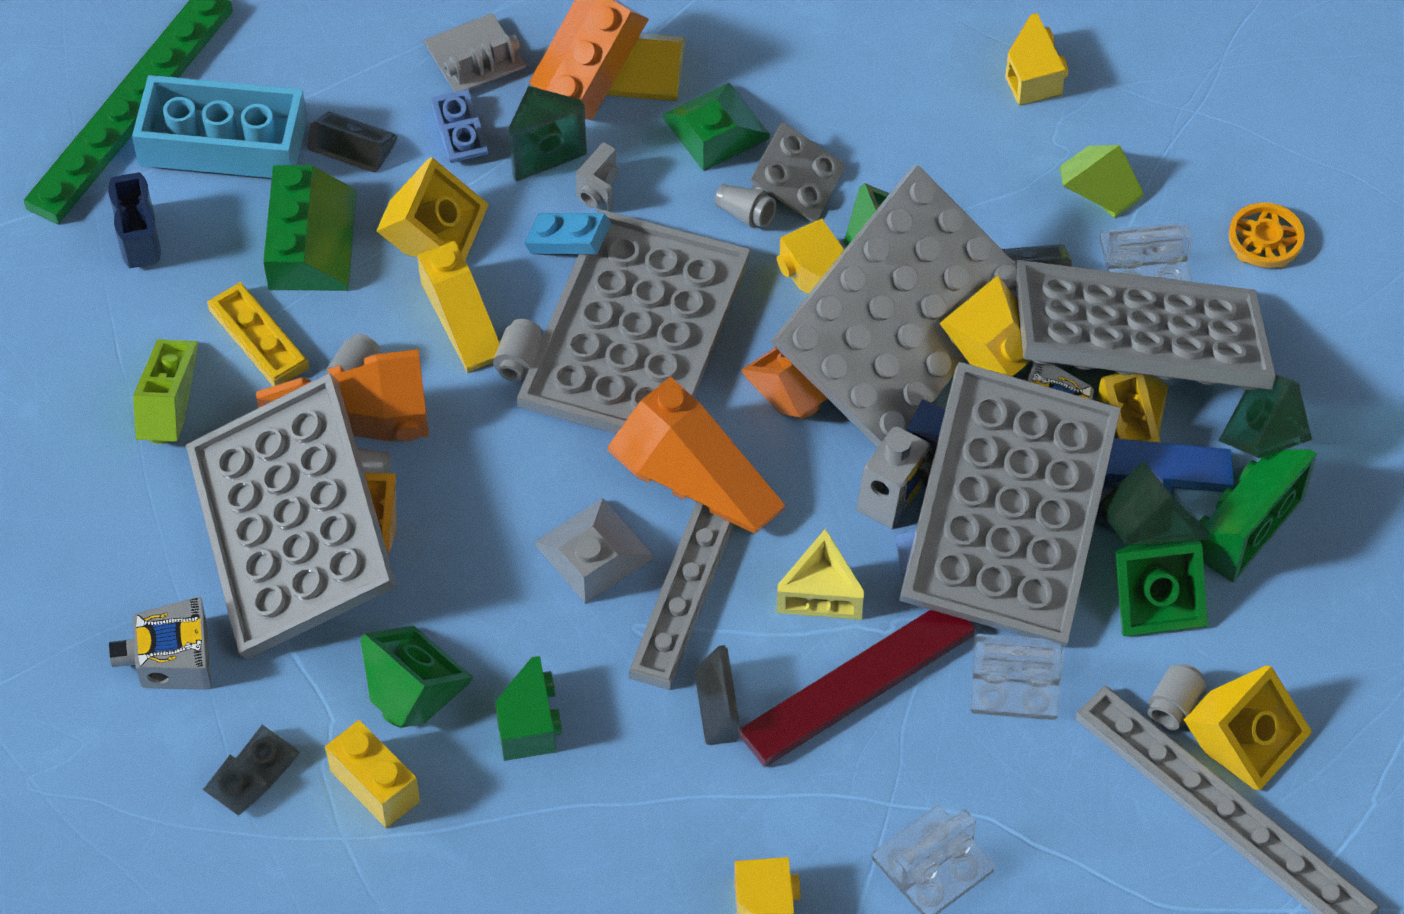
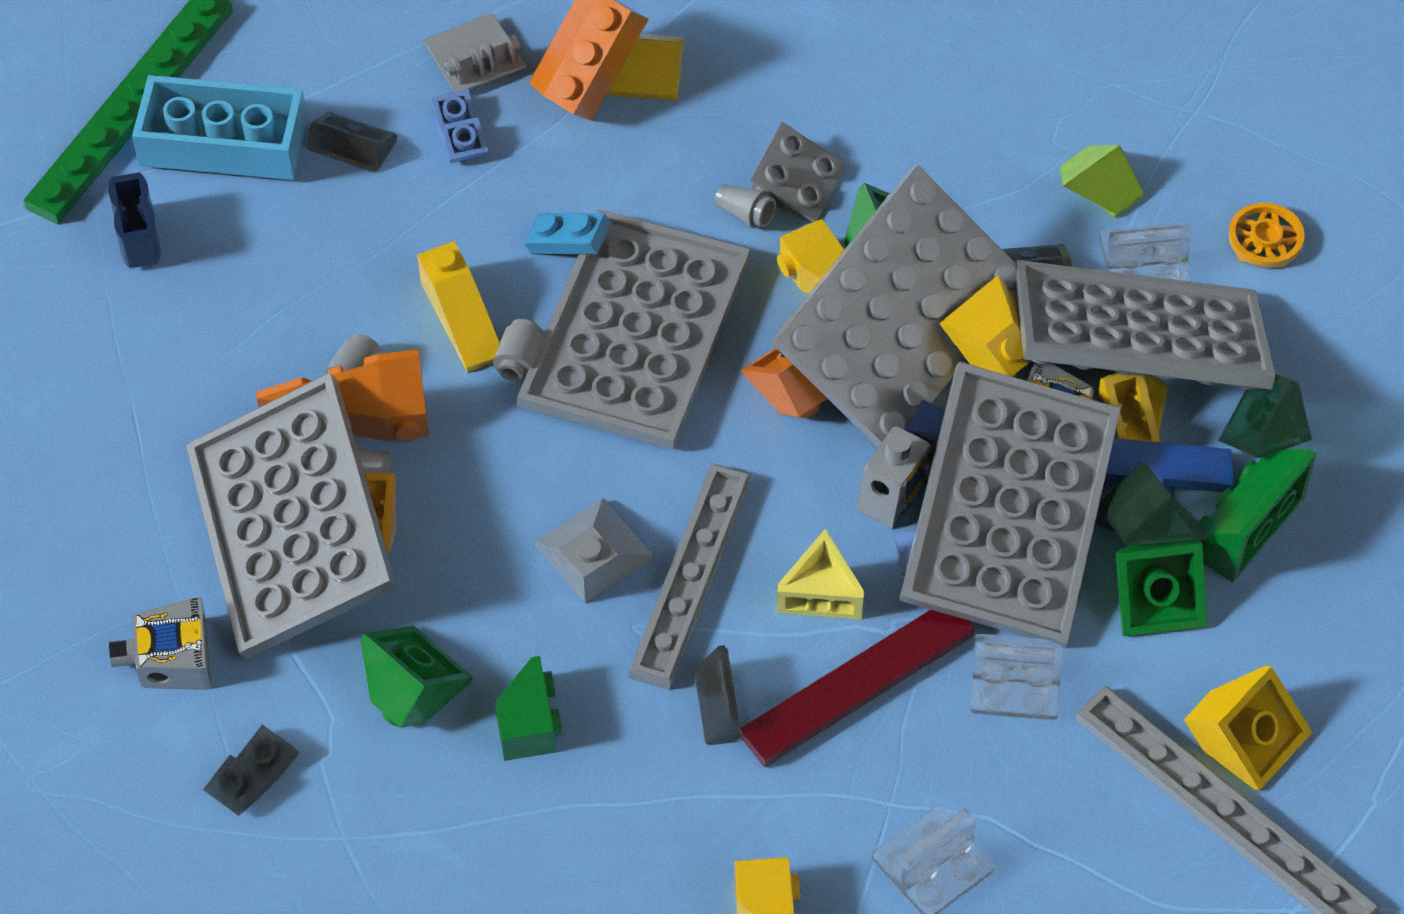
lime slope [133,339,198,444] -> none
yellow tile [207,282,309,386] -> none
green slope [263,165,357,291] -> none
yellow brick [325,720,420,829] -> none
yellow slope [376,157,489,260] -> none
clear green slope [509,86,587,182] -> none
light grey bracket [575,142,618,211] -> none
orange wedge [607,376,785,534] -> none
green slope [663,82,770,171] -> none
yellow slope [1005,13,1068,106] -> none
light grey brick [1148,664,1207,730] -> none

